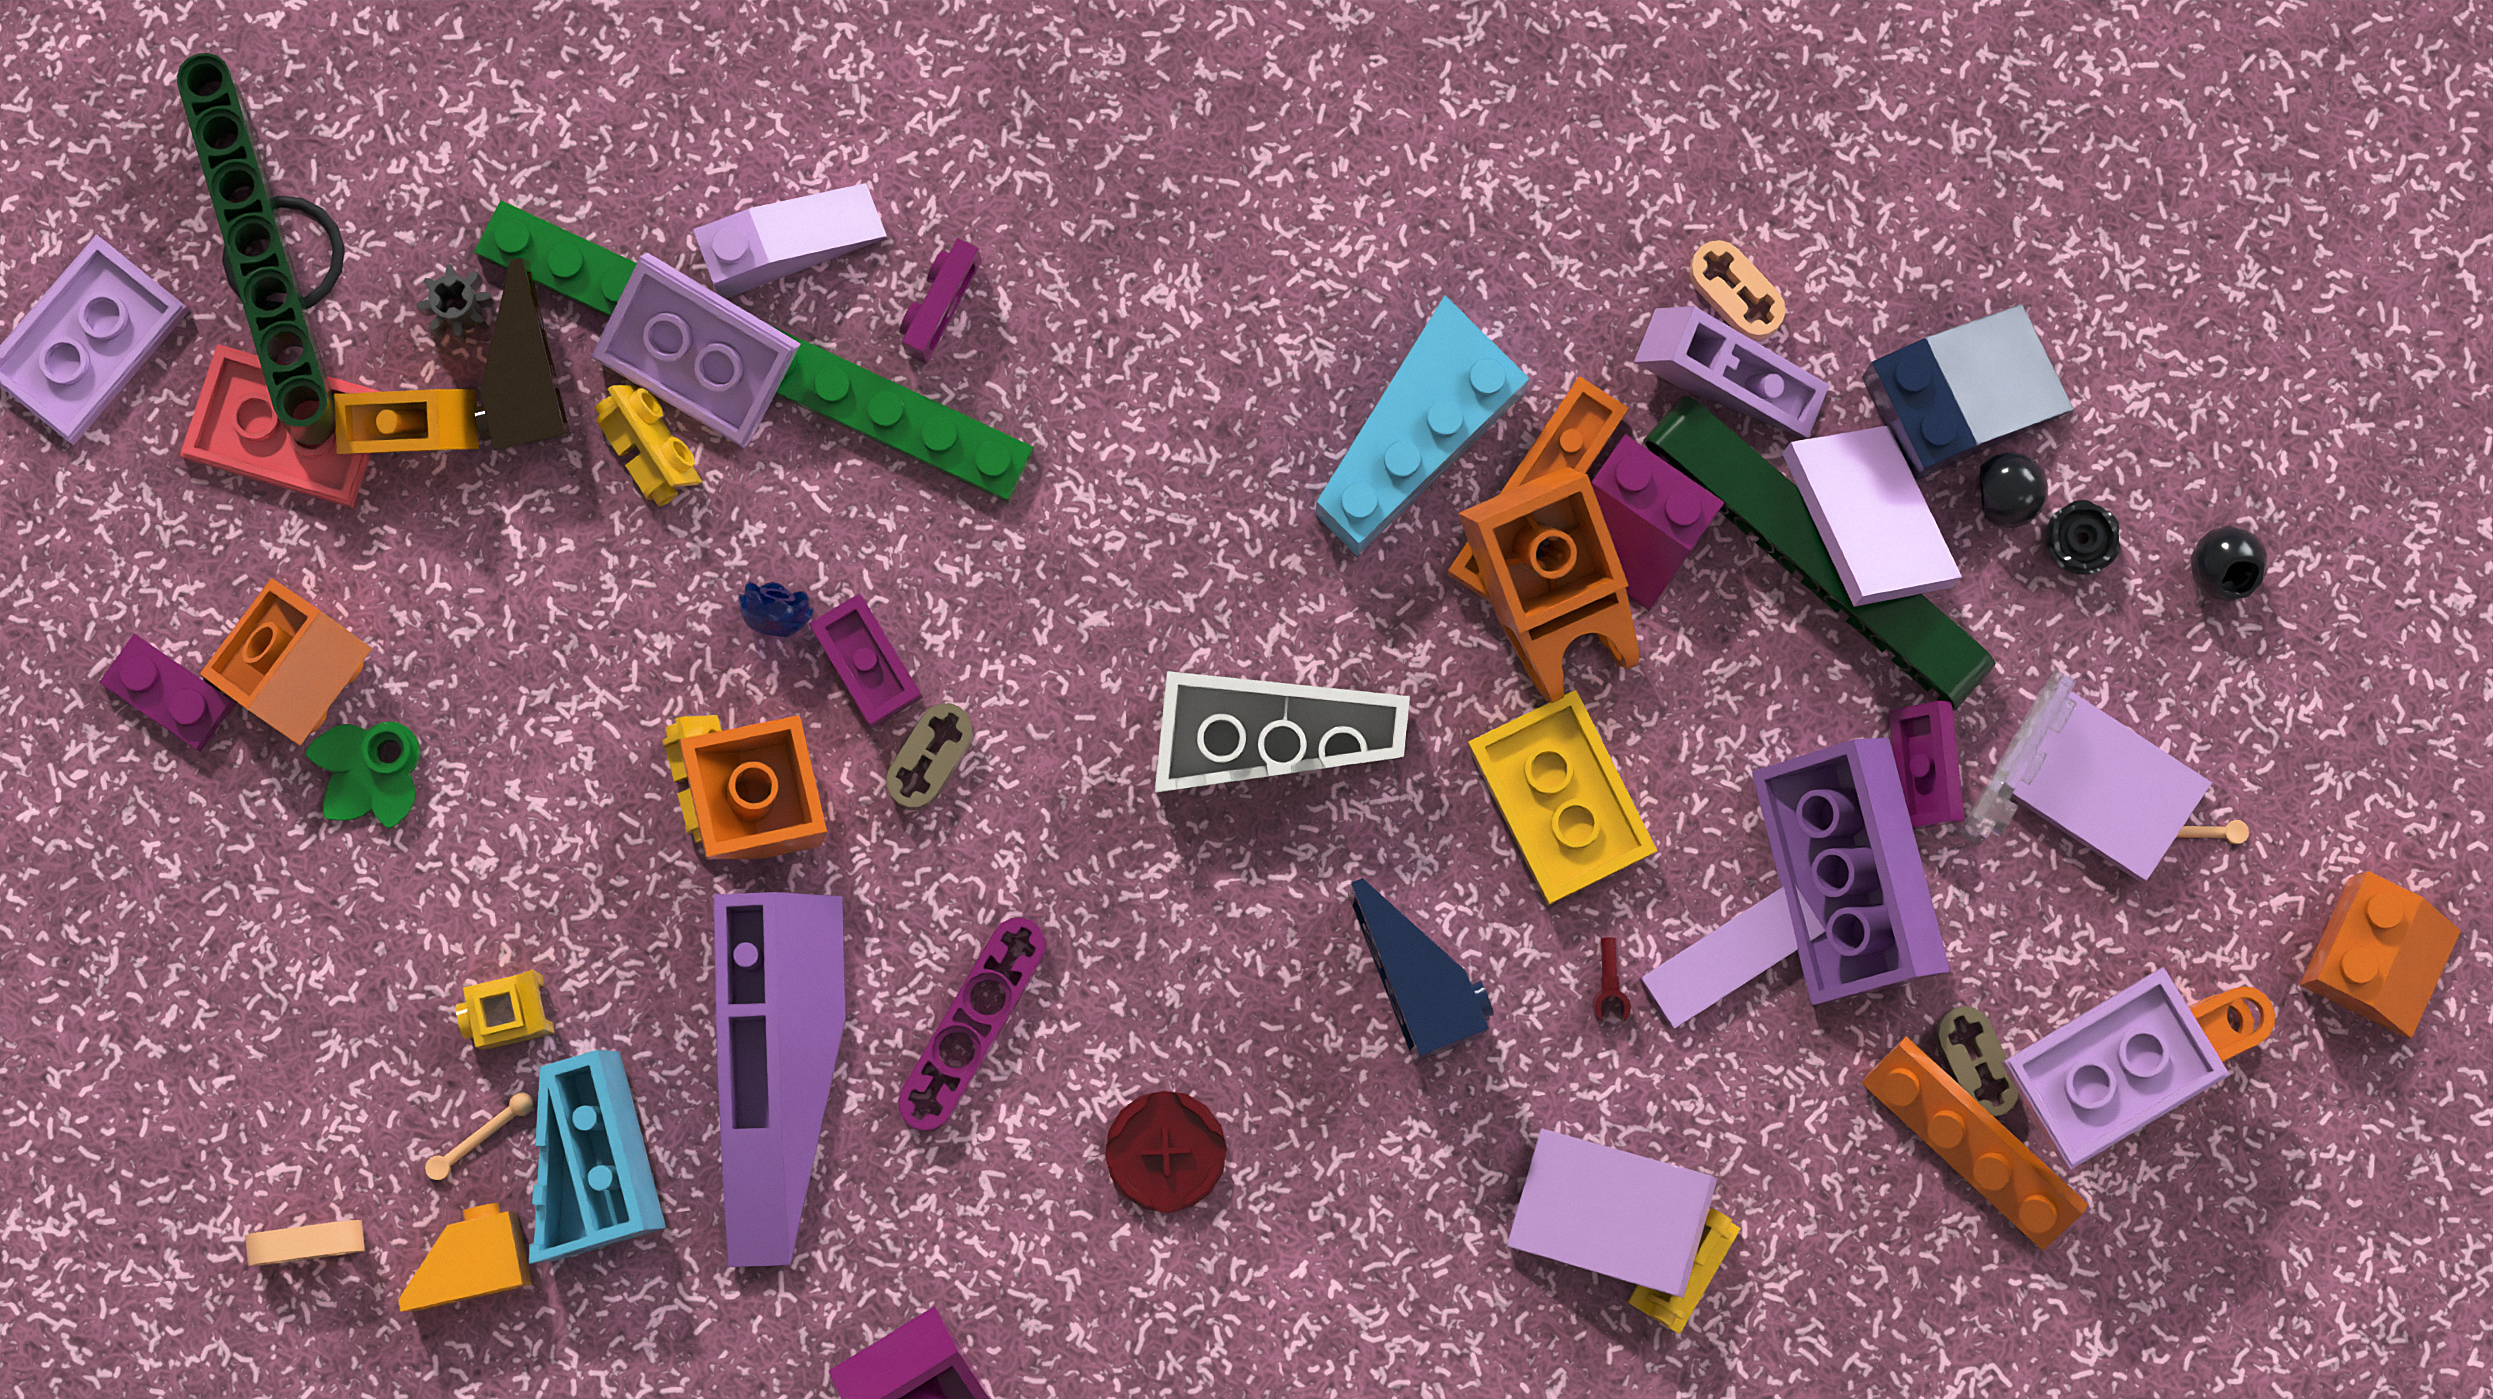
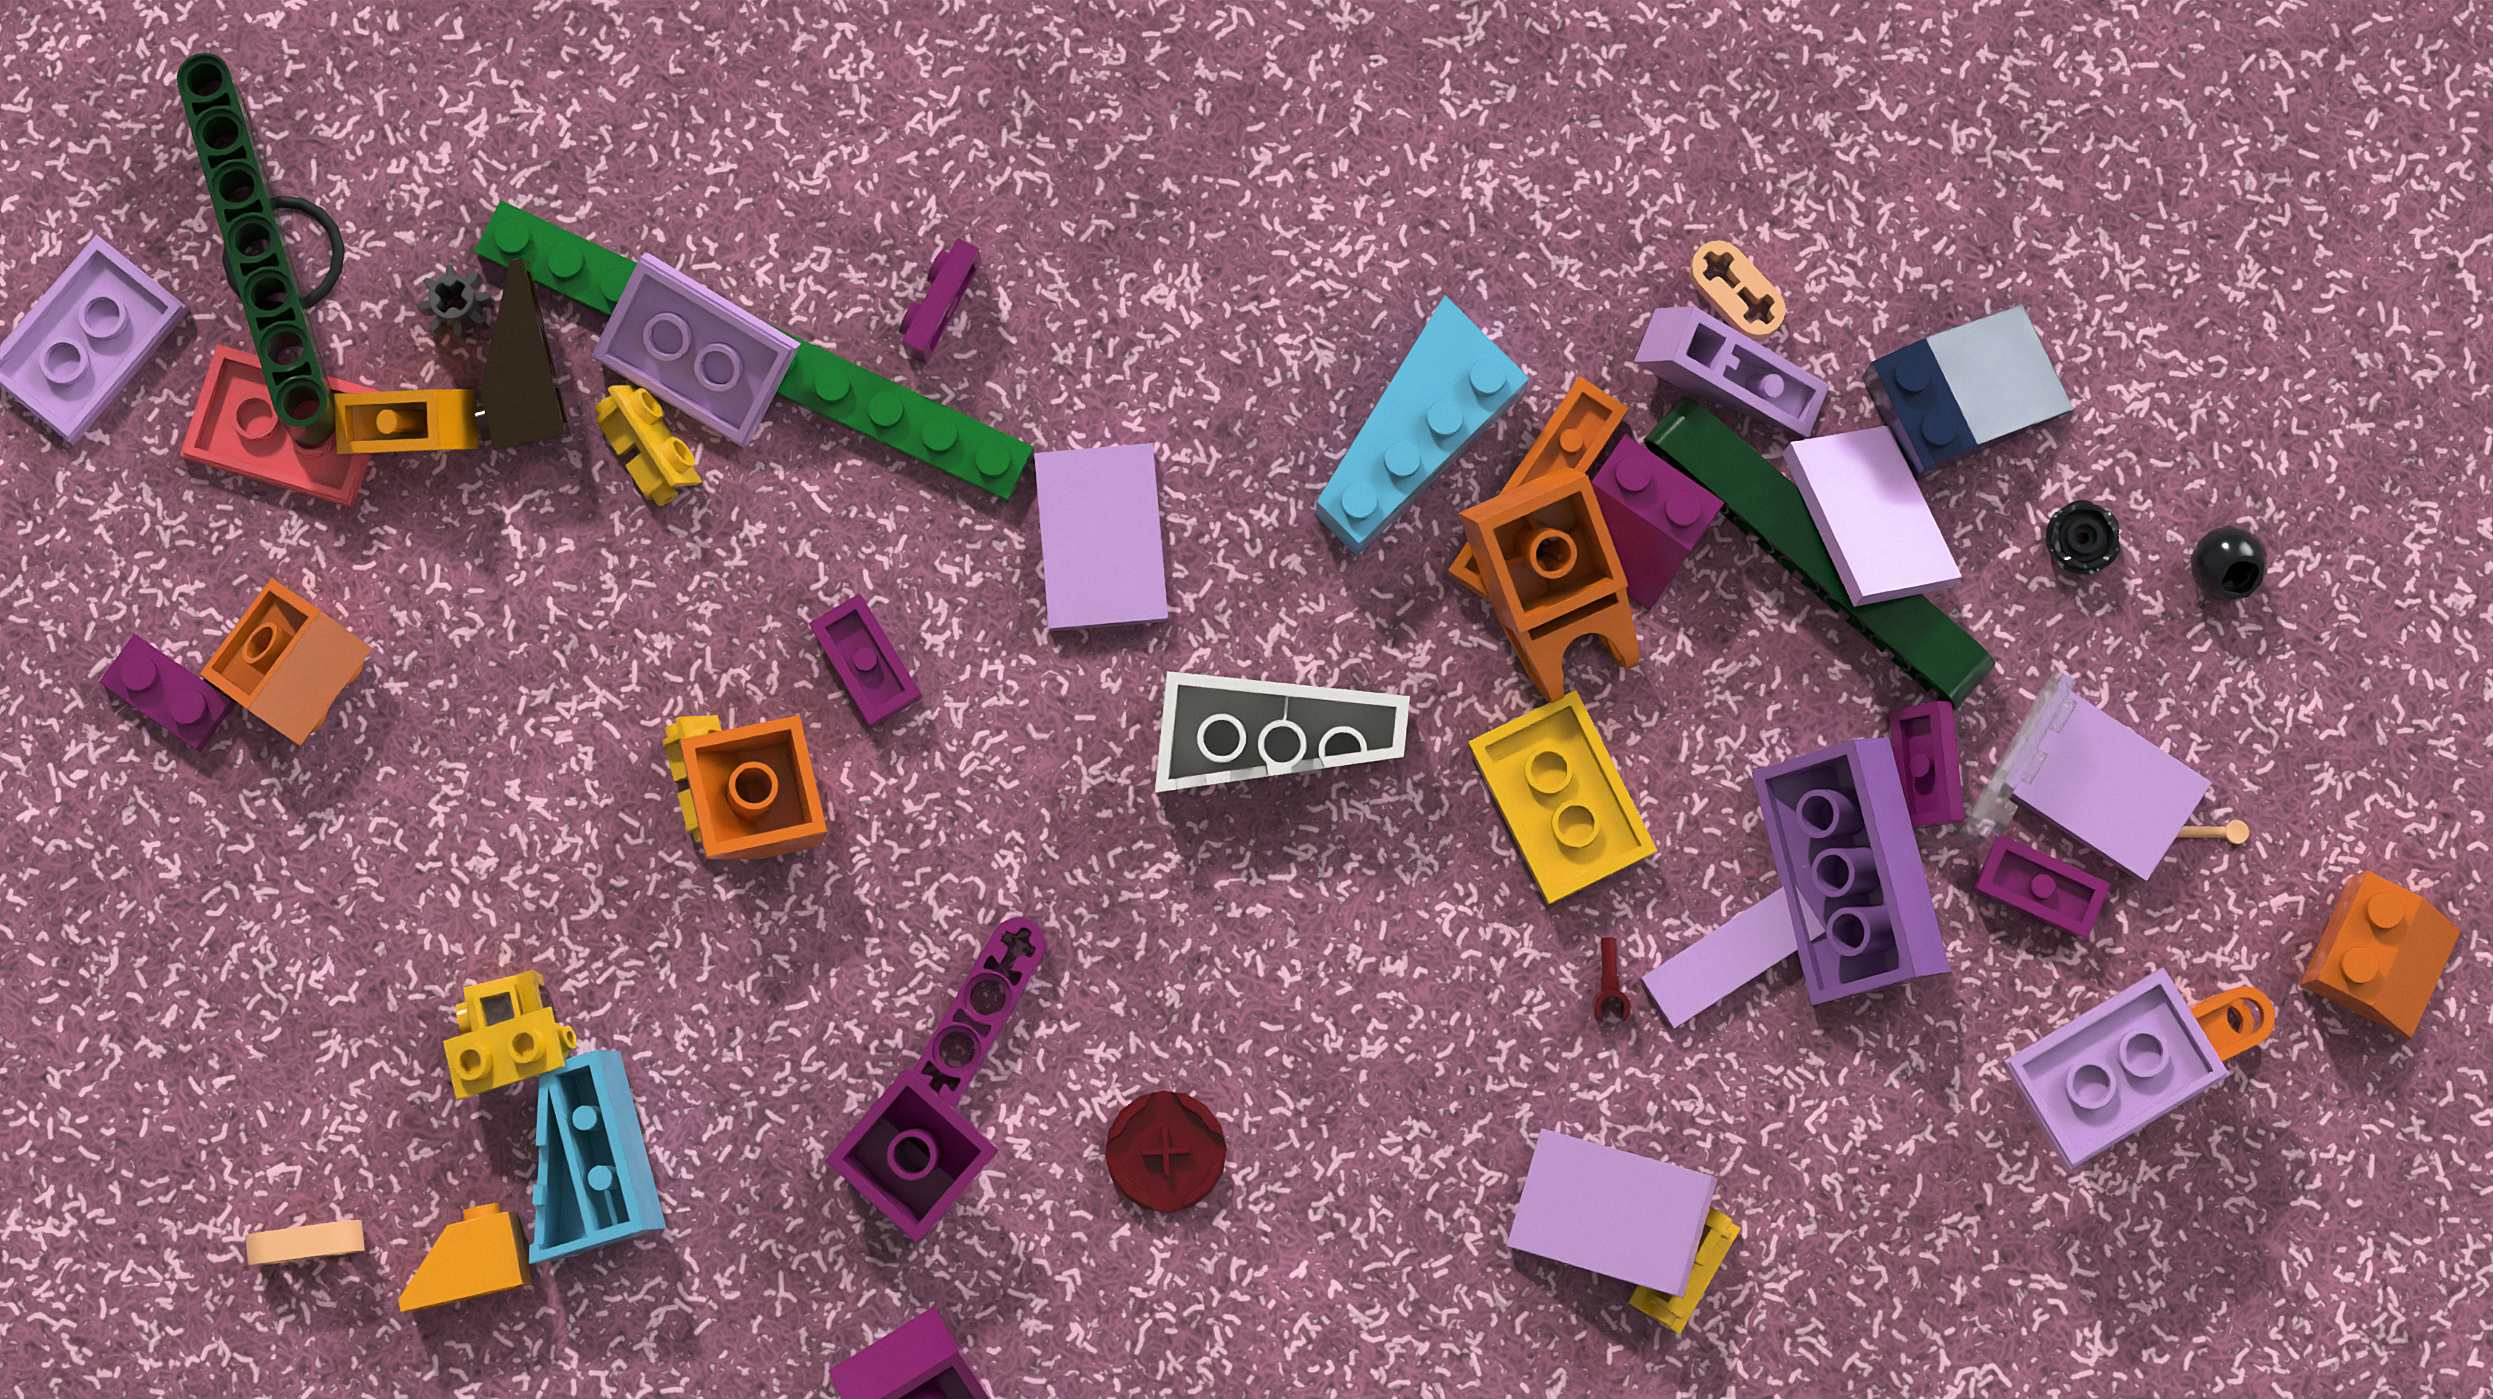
green plate [305,722,421,829] -> none
light nougat hinge [425,1092,533,1180] -> none
slope [693,183,887,299] -> none
medium lavender wedge [714,892,846,1267] -> none
clear blue plate [738,581,814,637] -> none
dark tan beam [886,703,974,810] -> none
dark blue slope [1348,878,1494,1063] -> none
orange plate [1861,1036,2088,1251] -> none
dark tan beam [1934,1006,2019,1117] -> none
black piece [1980,452,2049,528] -> none
none -> yellow hinge [443,1007,577,1100]
none -> magenta slope [825,1067,1000,1243]
none -> lavender tile [1034,443,1168,632]
none -> magenta plate [1972,834,2111,941]

